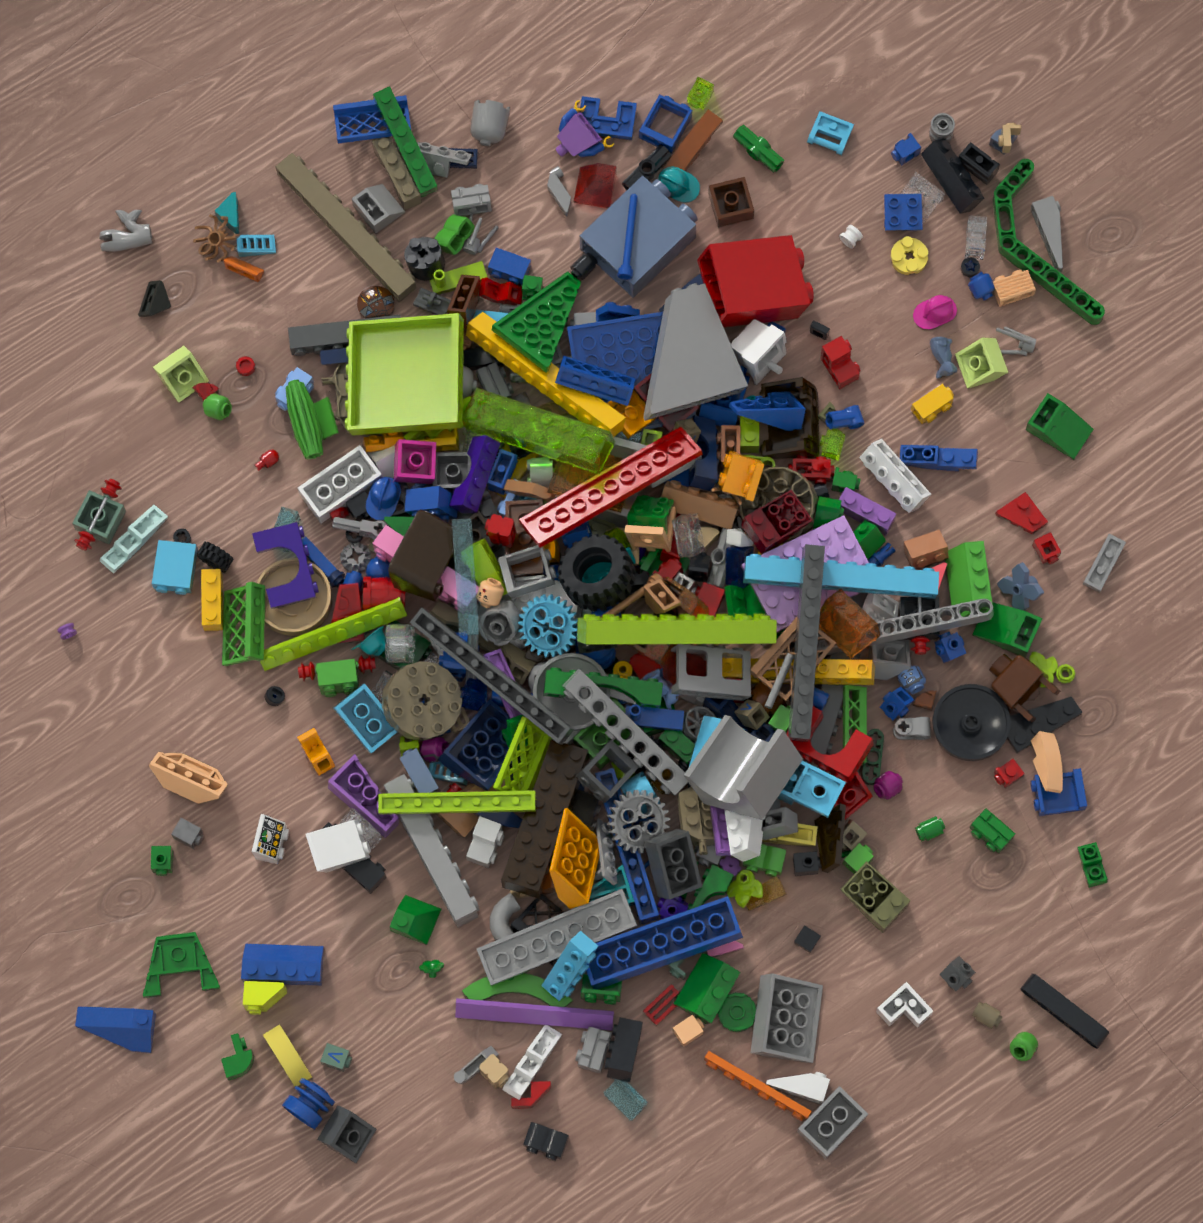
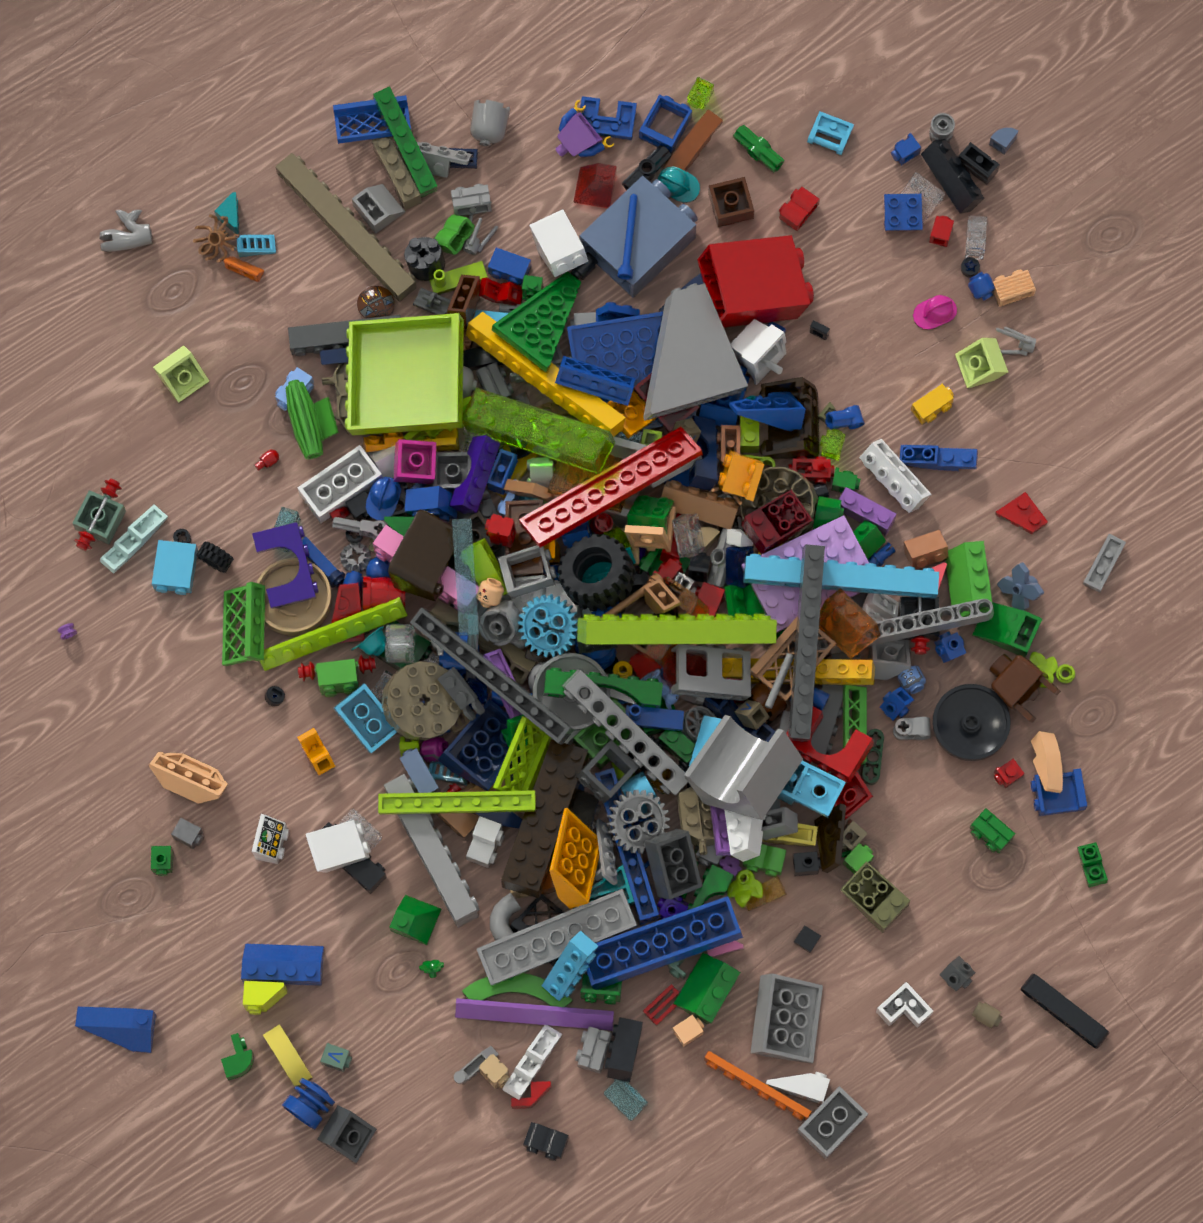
pearl dark grey slope [138,280,171,317] -> none
green wing [143,932,220,998] -> none
red tile [192,383,219,401] -> none
yellow brick [201,569,223,631] -> none
bright green head [203,393,232,420] -> none
red tile [236,356,255,376] -> none
medium lavender wedge [328,754,399,838] -> none
light grey piece [547,166,571,217] -> none
green tile [718,992,756,1032] -> none
bright green brick [768,704,790,733] -> none
red brick [820,336,861,390] -> none
white wheel [839,225,863,248] -> none
magenta head [873,771,903,800] -> none
light yellow plate [891,236,928,275] -> none
dark orange tile [913,690,937,711] -> none
green brick [915,816,945,842] -> none
sand blue animal [930,337,957,379] -> none
green beam [993,159,1105,325] -> none
tan bracket [998,123,1021,153] -> none
black wing [1007,696,1082,754] -> none
bright green head [1009,1032,1038,1061] -> none
green slope [1026,393,1094,460] -> none
light grey slope [1030,196,1063,273] -> none
red brick [1032,532,1061,565] -> none
none -> dark grey hinge [437,667,485,721]
none -> white slope [529,209,588,277]
none -> red wheel [589,513,613,535]
none -> red brick [779,187,820,231]
none -> red brick [929,216,954,247]

